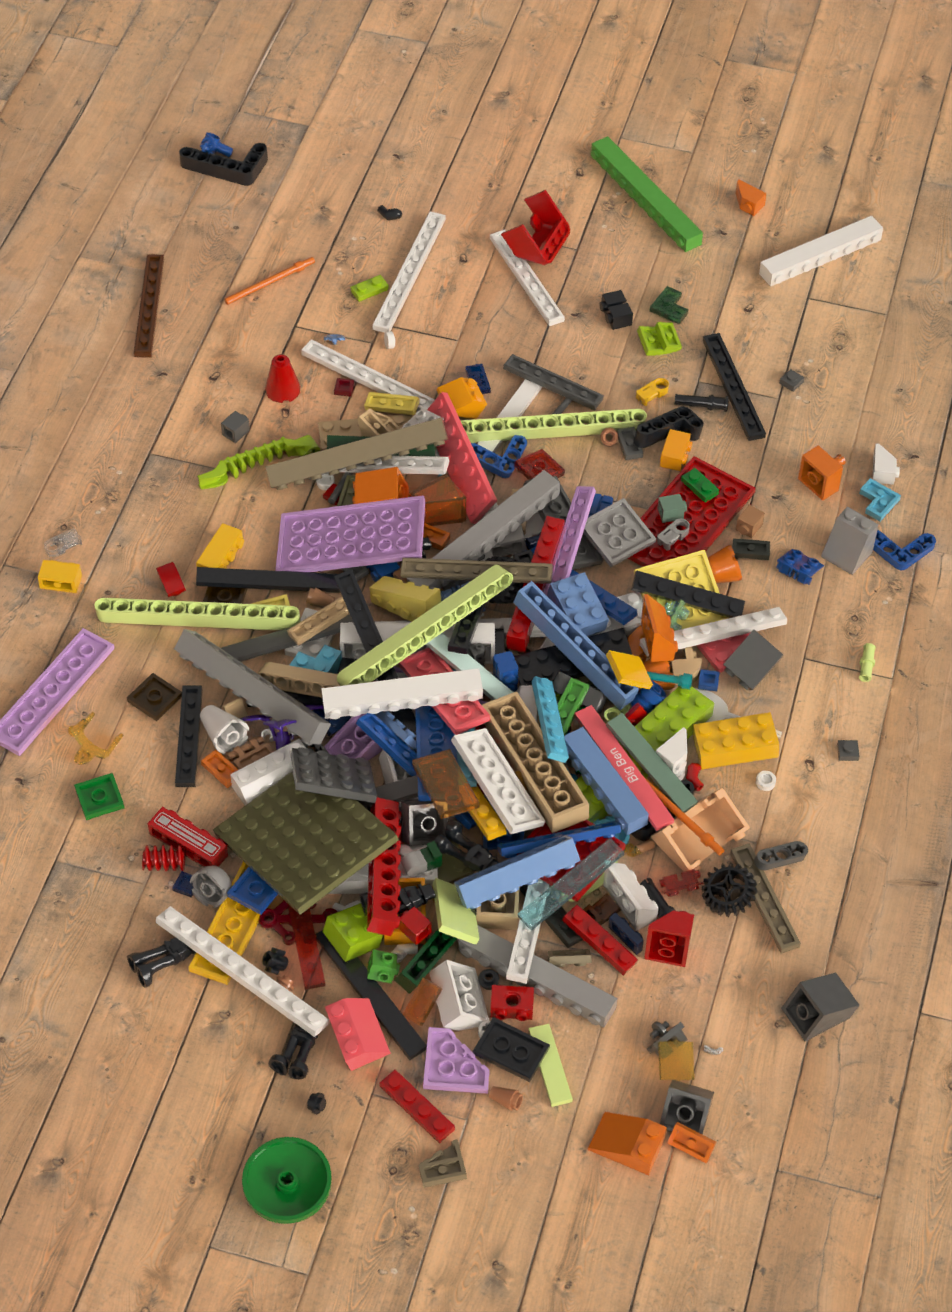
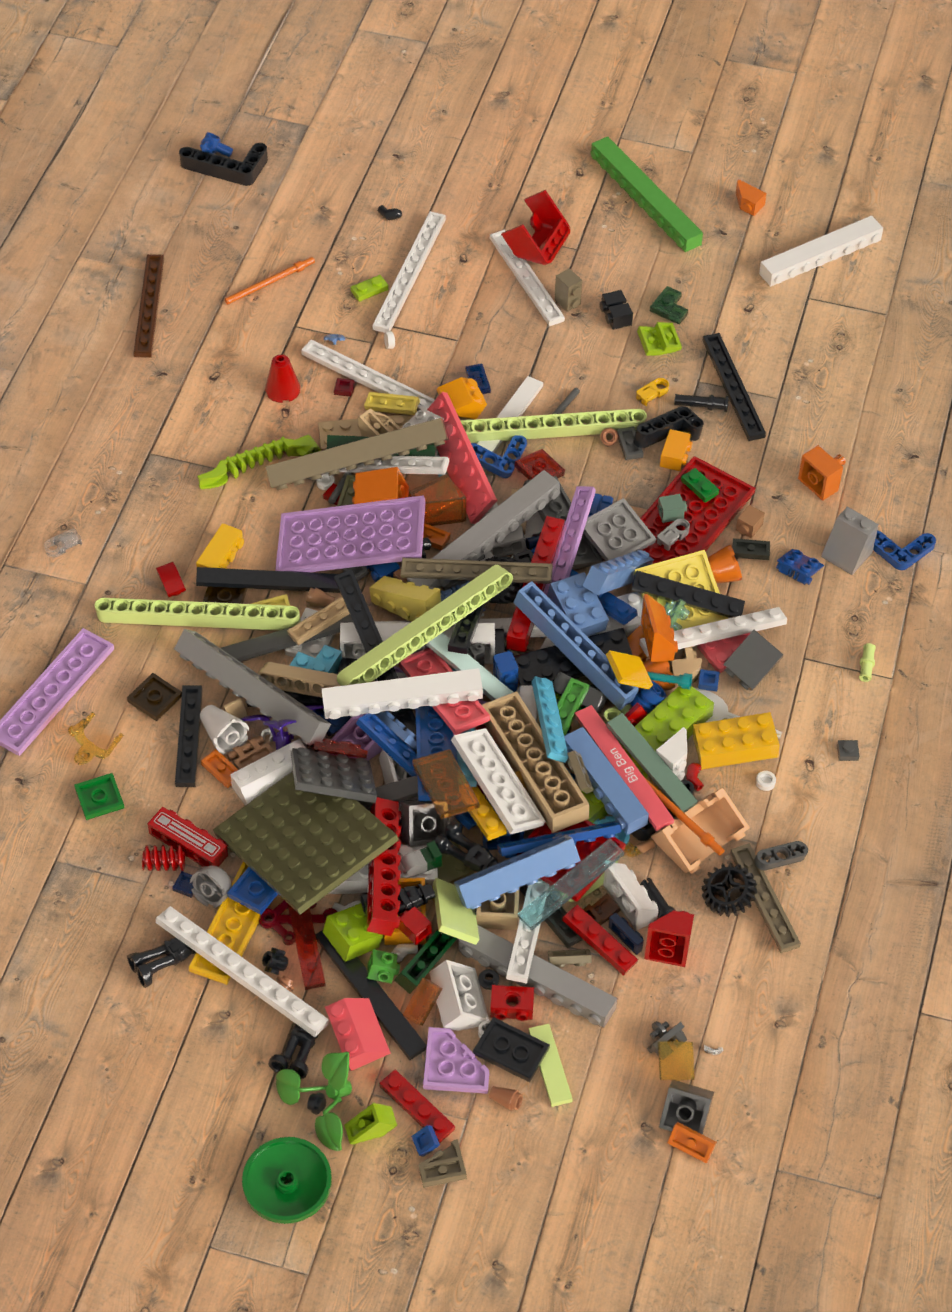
yellow brick [38,560,82,593] -> none
dark grey brick [221,411,250,443] -> none
dark grey tile [503,354,604,410] -> none
orange slope [588,1112,667,1175] -> none
clear red hinge [659,869,703,897] -> none
dark grey plate [779,369,804,392] -> none
dark grey slope [781,973,860,1041] -> none
medium azure plate [859,478,901,522] -> none
white slope [872,444,900,485] -> none
none -> bright green plant [276,1052,352,1151]
none -> clear red plate [314,739,368,758]
none -> lime slope [344,1103,397,1144]
none -> blue plate [411,1125,440,1156]
none -> dark tan brick [555,269,582,312]
none -> dark tan plate [567,750,594,794]
none -> medium blue brick [582,550,654,595]

